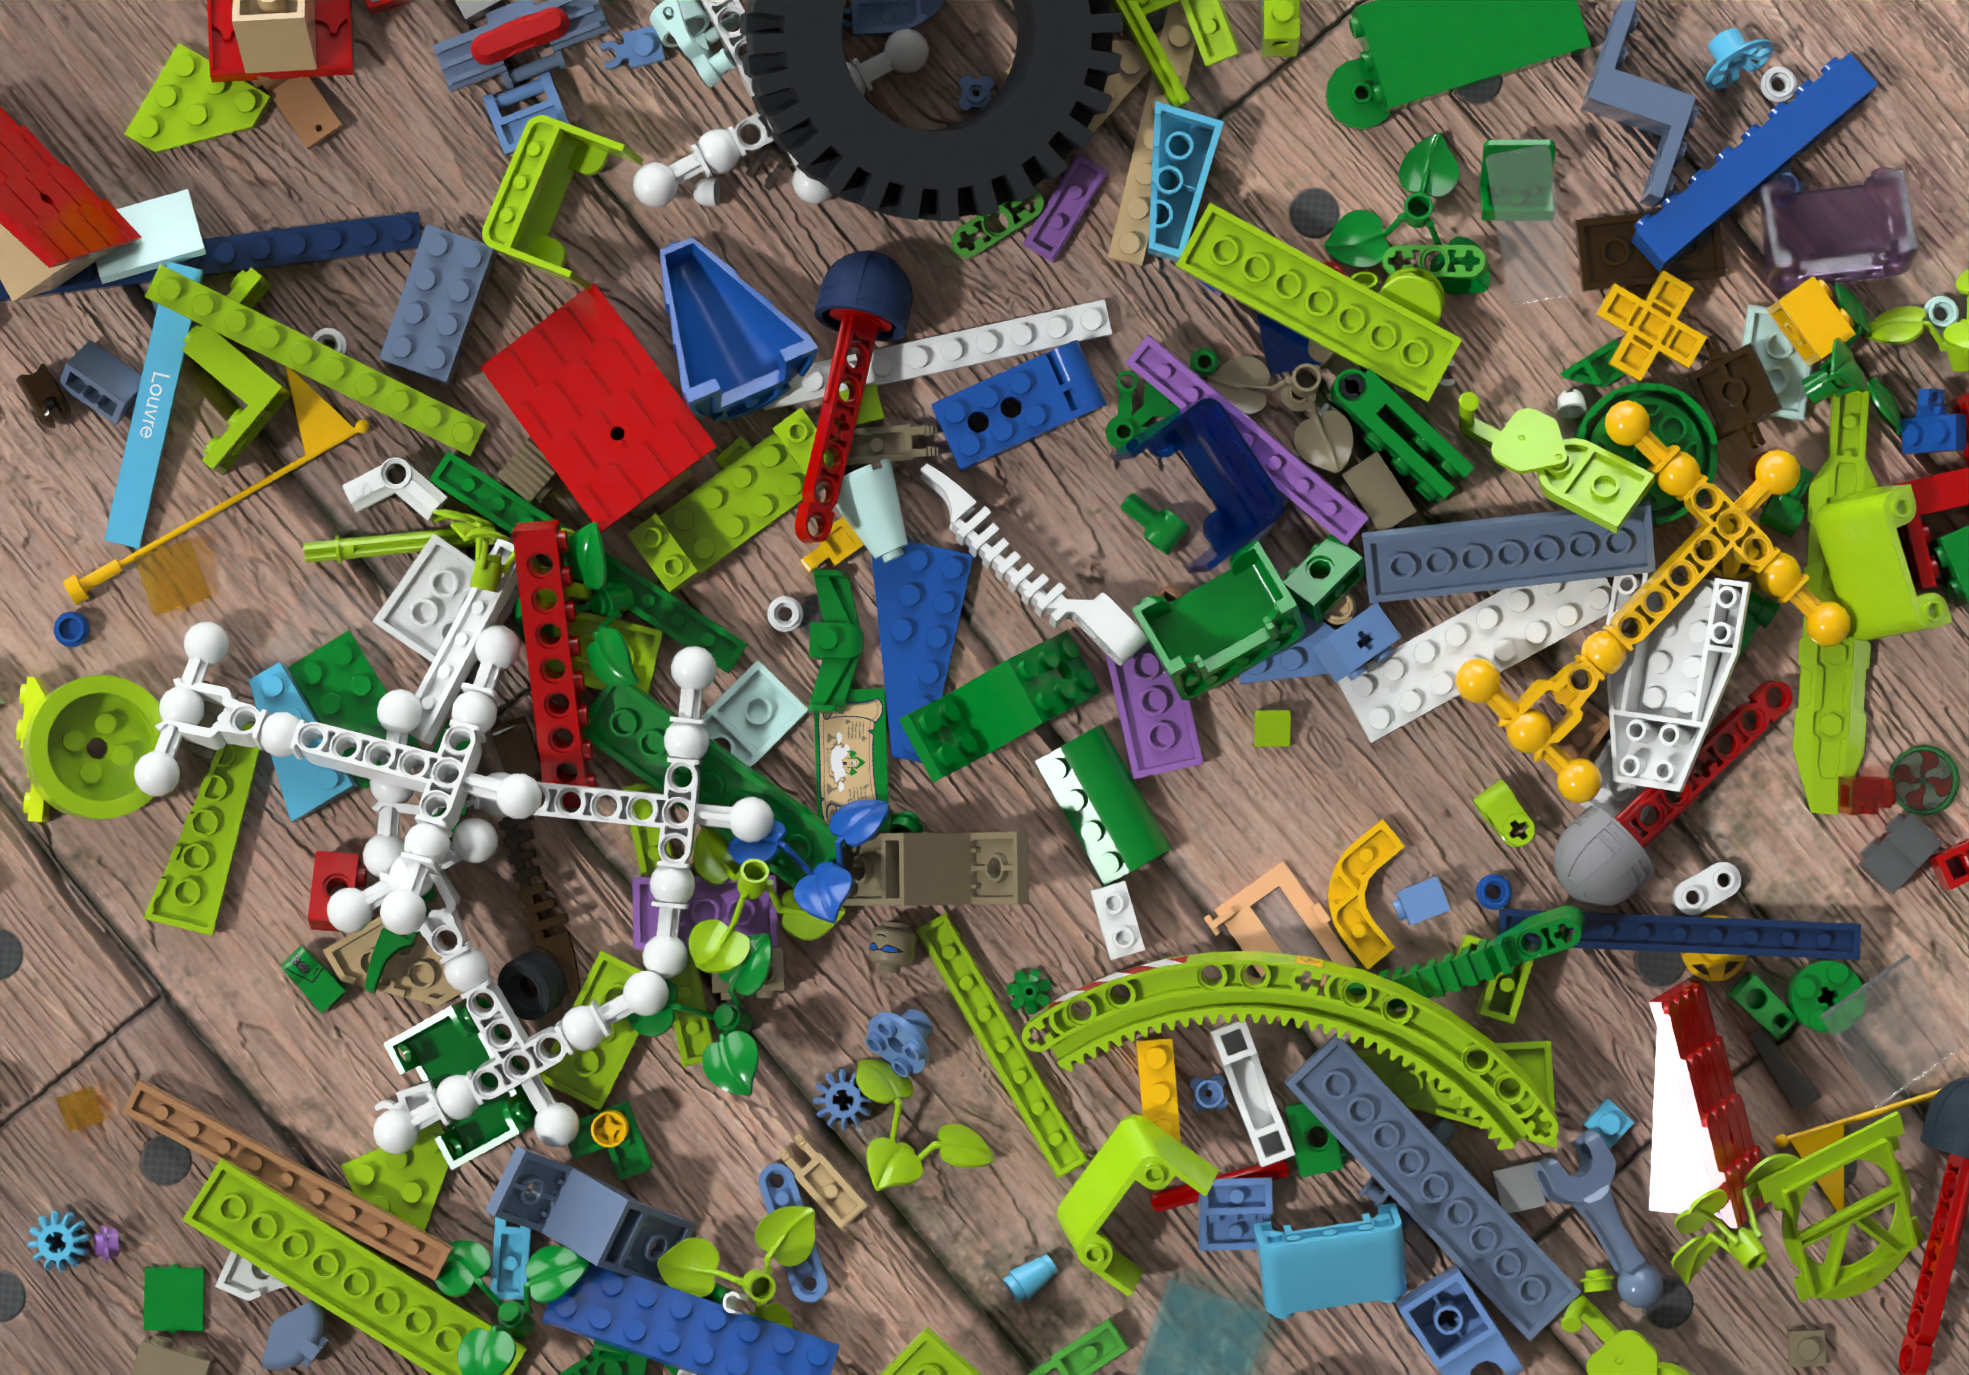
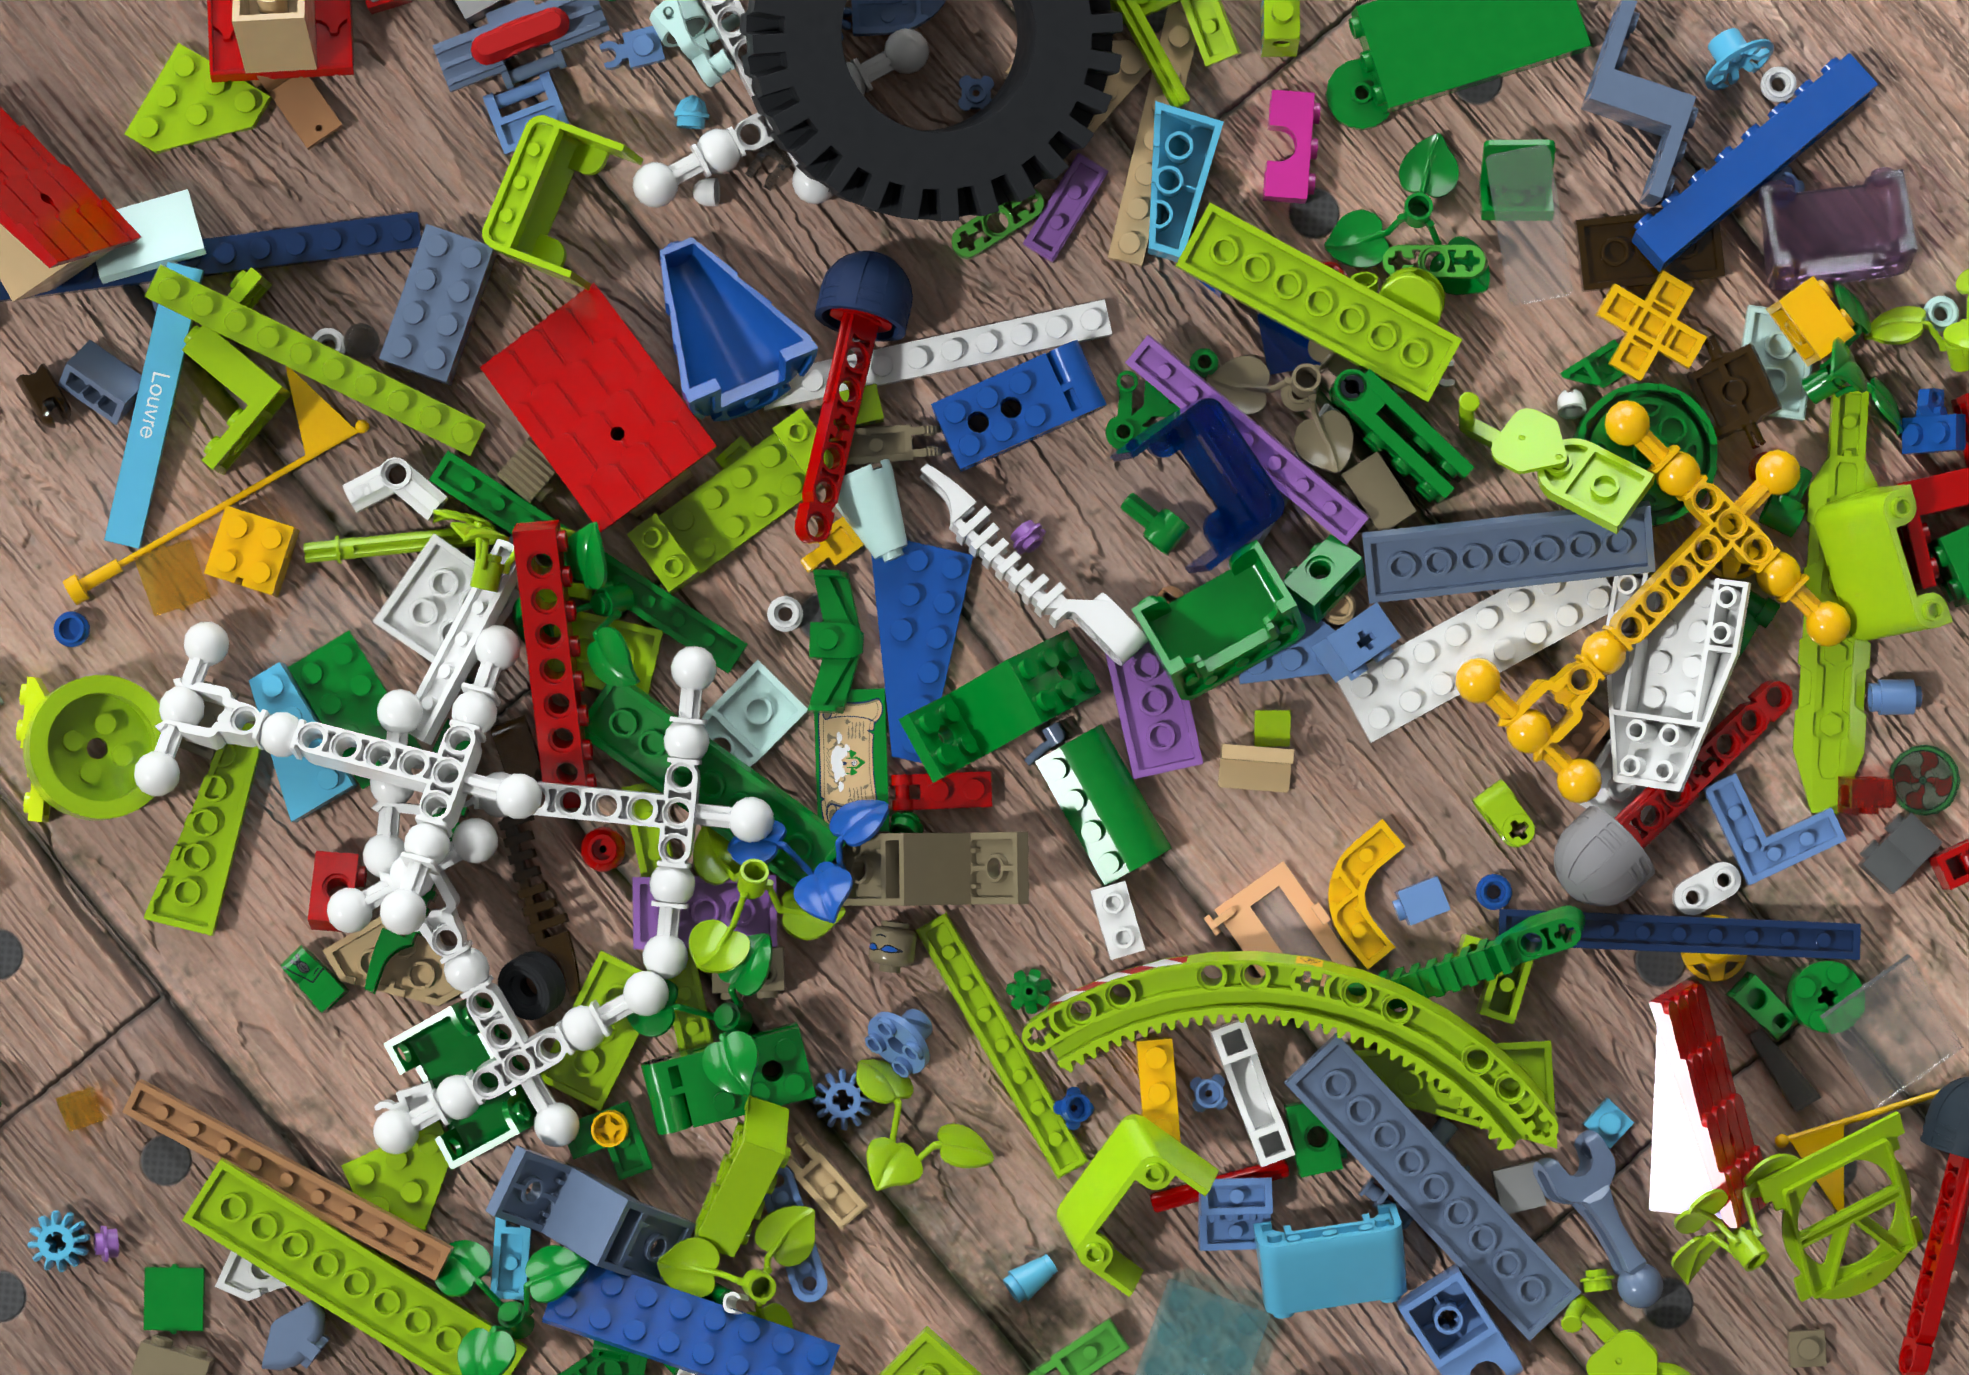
none -> yellow piece [204,505,300,598]
none -> clear smoke plate [343,323,380,359]
none -> red plate [581,827,625,872]
none -> green hinge [641,1022,816,1135]
none -> medium azure plate [674,95,710,129]
none -> lime wedge [694,1096,791,1257]
none -> red plate [891,771,992,811]
none -> medium lavender plate [1011,520,1046,554]
none -> sand blue hand [1024,722,1066,766]
none -> blue plate [1053,1087,1094,1130]
none -> tan panel [1218,744,1294,793]
none -> dark pink arch [1263,90,1321,204]
none -> medium blue plate [1702,773,1847,885]
none -> medium blue brick [1867,679,1922,715]

